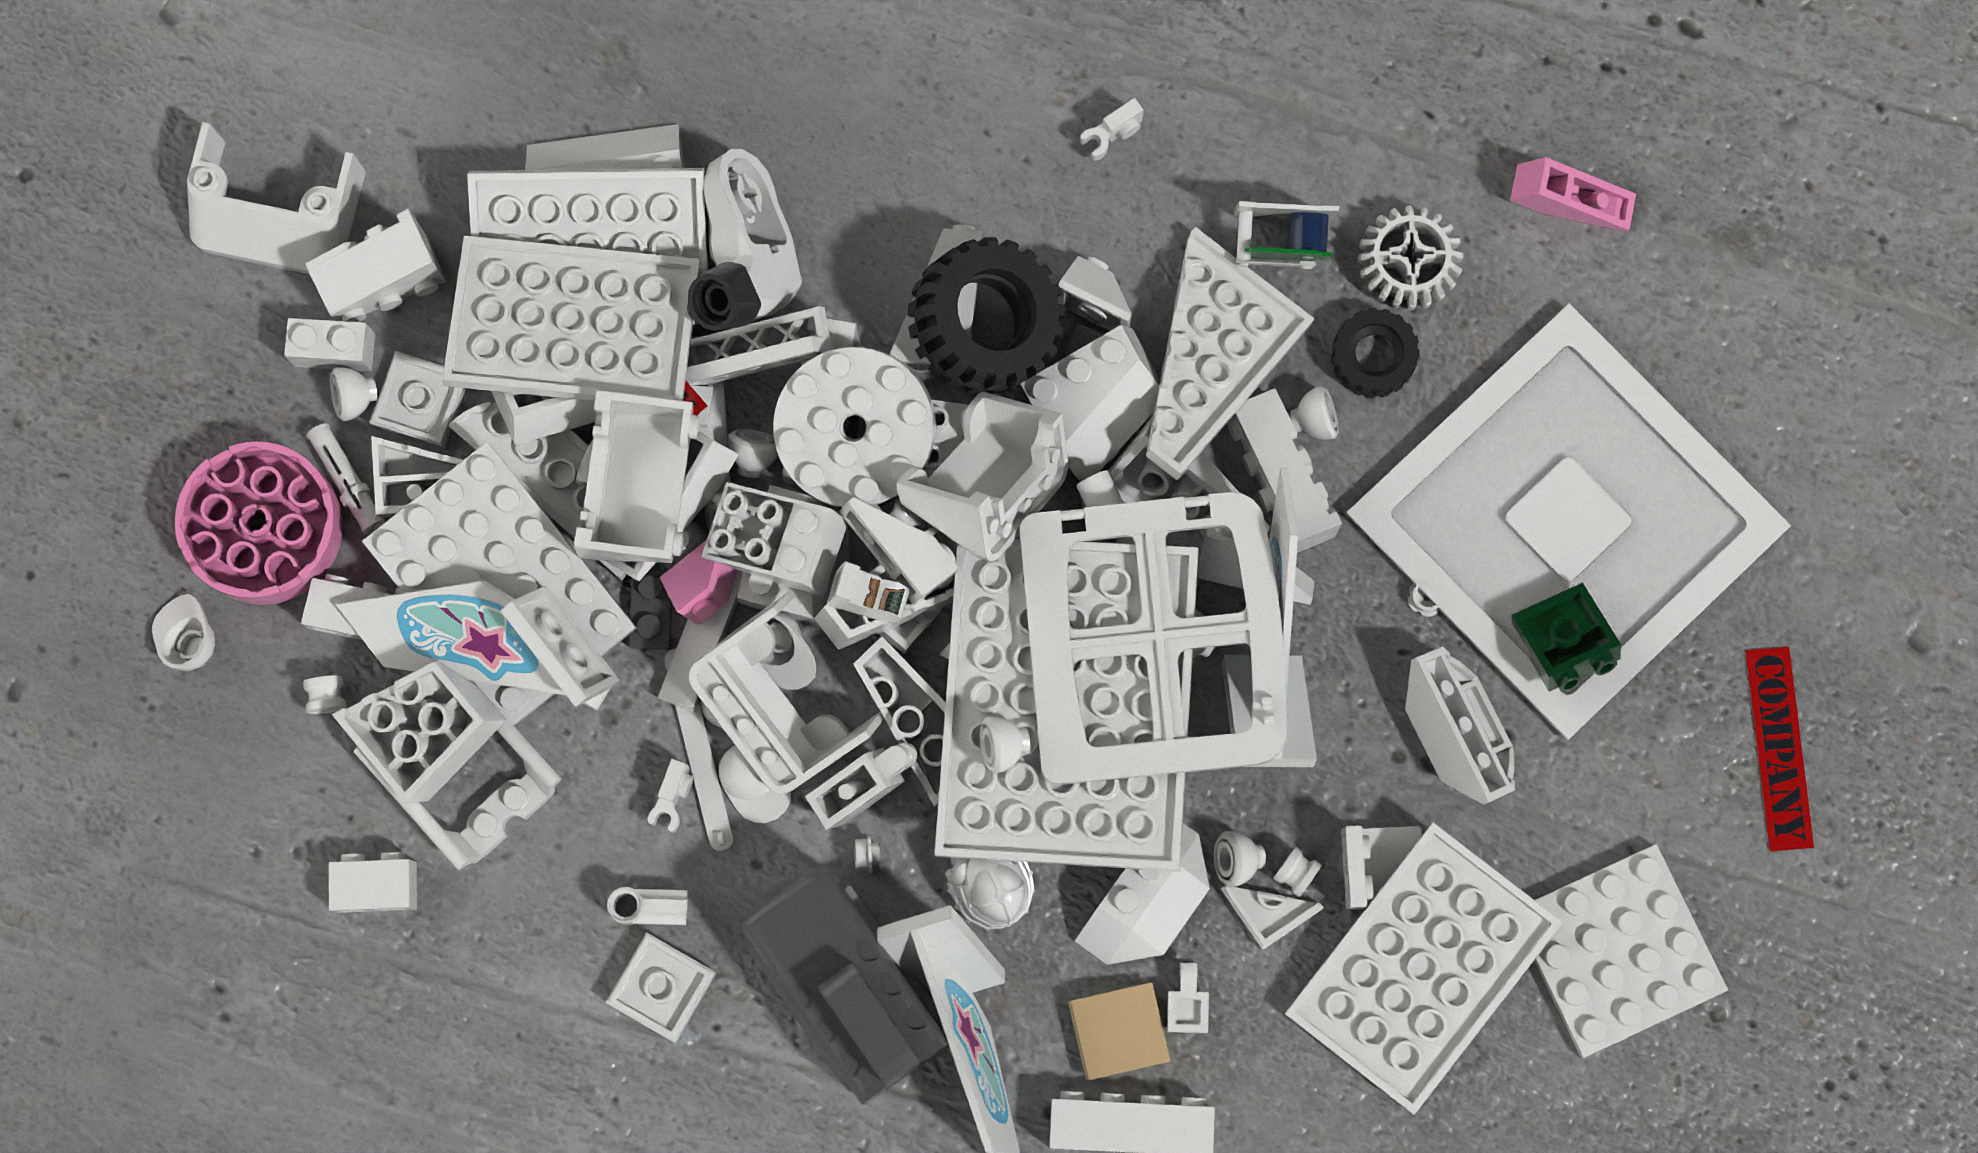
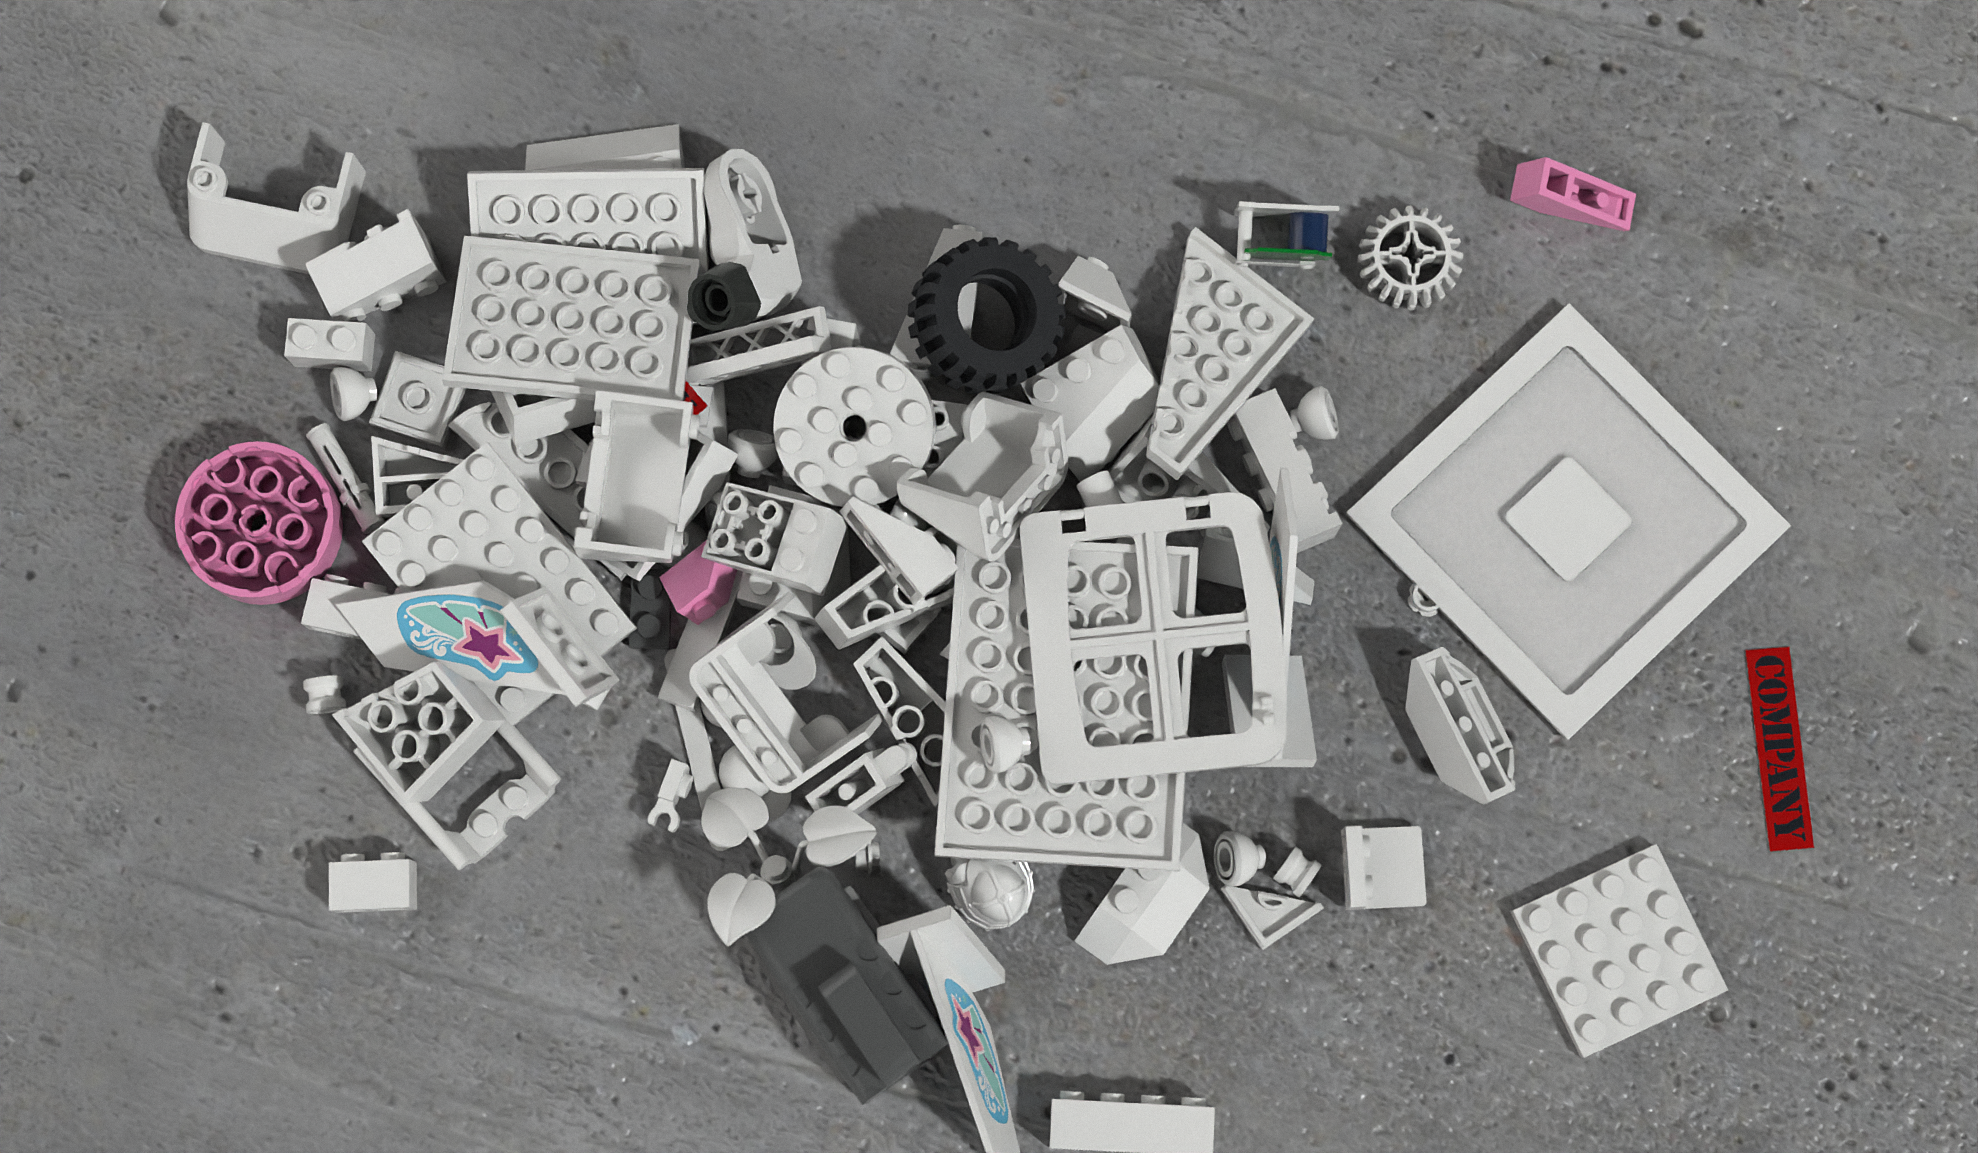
white cap [152,594,215,672] -> none
white plate [605,932,716,1043] -> none
white piece [607,887,688,926] -> none
white leg [827,561,910,623] -> none
tan slope [1068,982,1171,1081] -> none
white plate [1080,98,1143,161] -> none
white plate [1167,963,1209,1033] -> none
white plate [1285,822,1563,1115] -> none
black tyre [1331,308,1420,398] -> none
dark green plate [1511,582,1621,692] -> none
none -> white plant [701,788,877,946]

